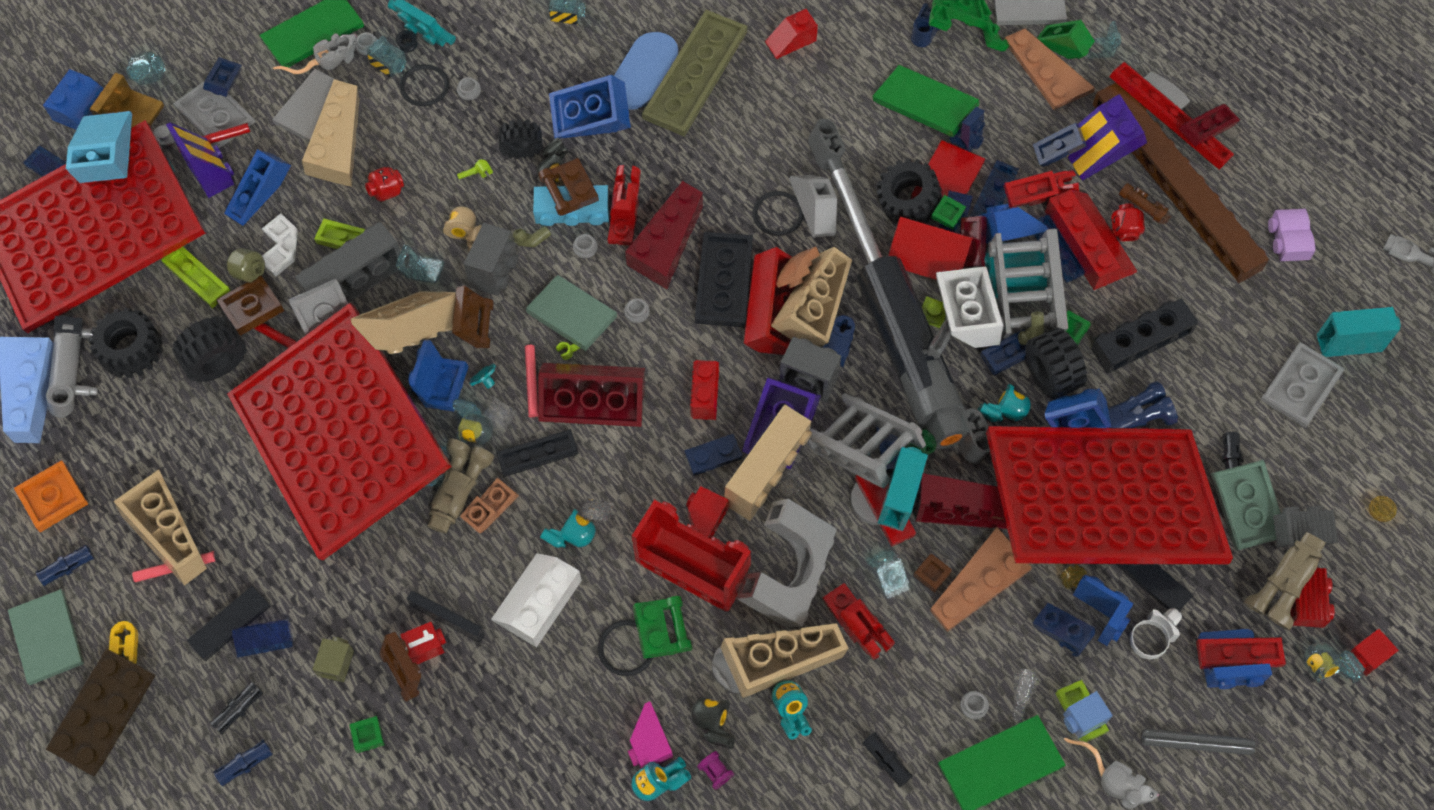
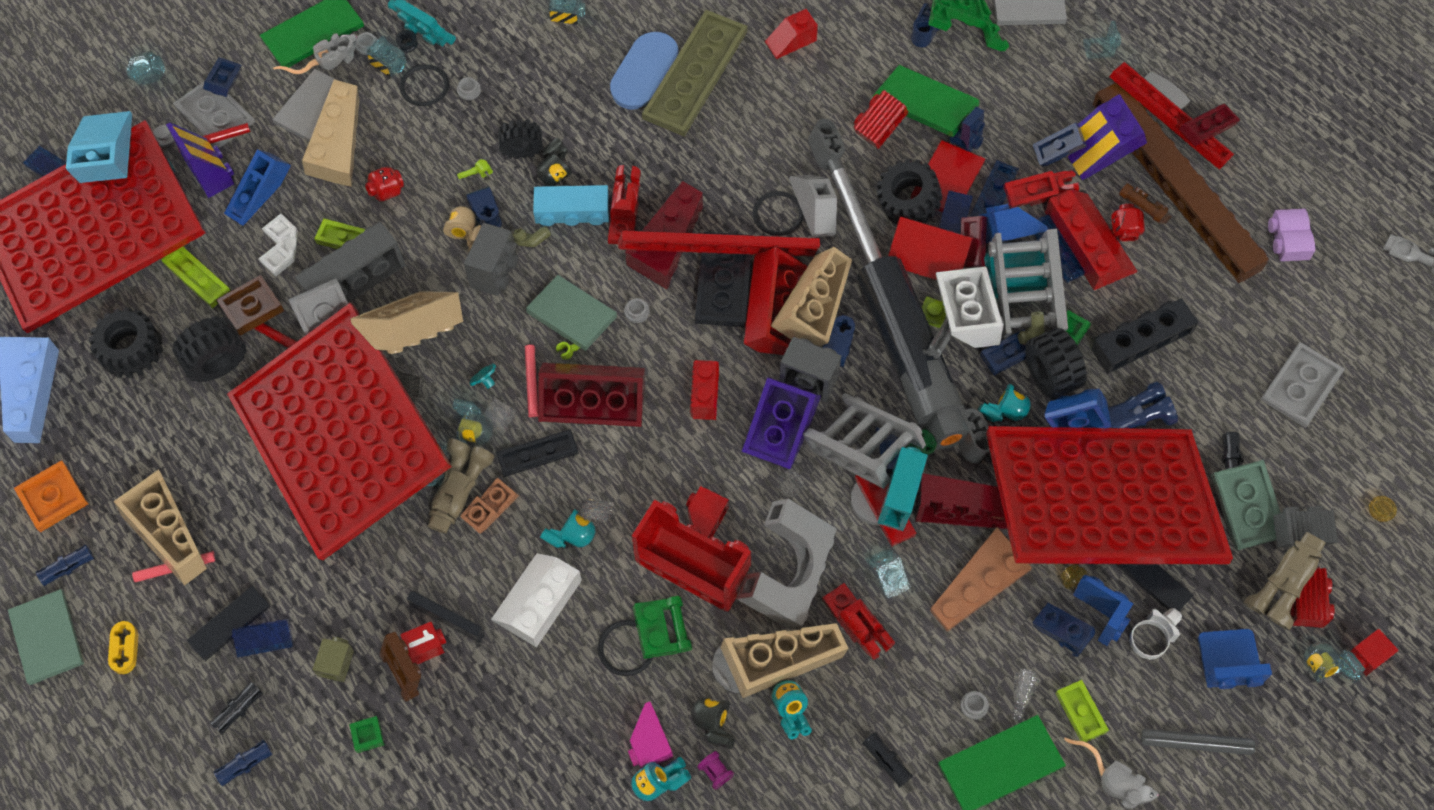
blue slope [43,69,104,130] -> none
light grey piece [46,316,98,418] -> none
dark brown plate [46,649,156,776] -> none
pearl gold bracket [90,73,164,128] -> none
olive head [227,248,265,283] -> none
clear light blue bracket [396,245,445,283] -> none
blue bracket [409,340,469,412] -> none
reddish brown plate [452,285,494,348] -> none
reddish brown plate [538,158,599,216] -> none
blue slope [549,75,631,139] -> none
light grey plate [573,234,598,258] -> none
dark blue plate [684,434,743,476] -> none
tan wedge [724,405,812,521] -> none
nougat slope [776,247,820,288] -> none
reddish brown plate [913,554,952,593] -> none
green plate [931,195,966,230] -> none
nougat wing [1005,29,1095,110] -> none
green slope [1037,20,1095,59] -> none
medium blue brick [1063,691,1113,739] -> none
red tile [1196,637,1286,669] -> none
teal brick [1317,307,1401,357] -> none
none -> dark blue piece [466,186,502,228]
none -> red tile [618,231,820,257]
none -> red brick [853,90,908,149]

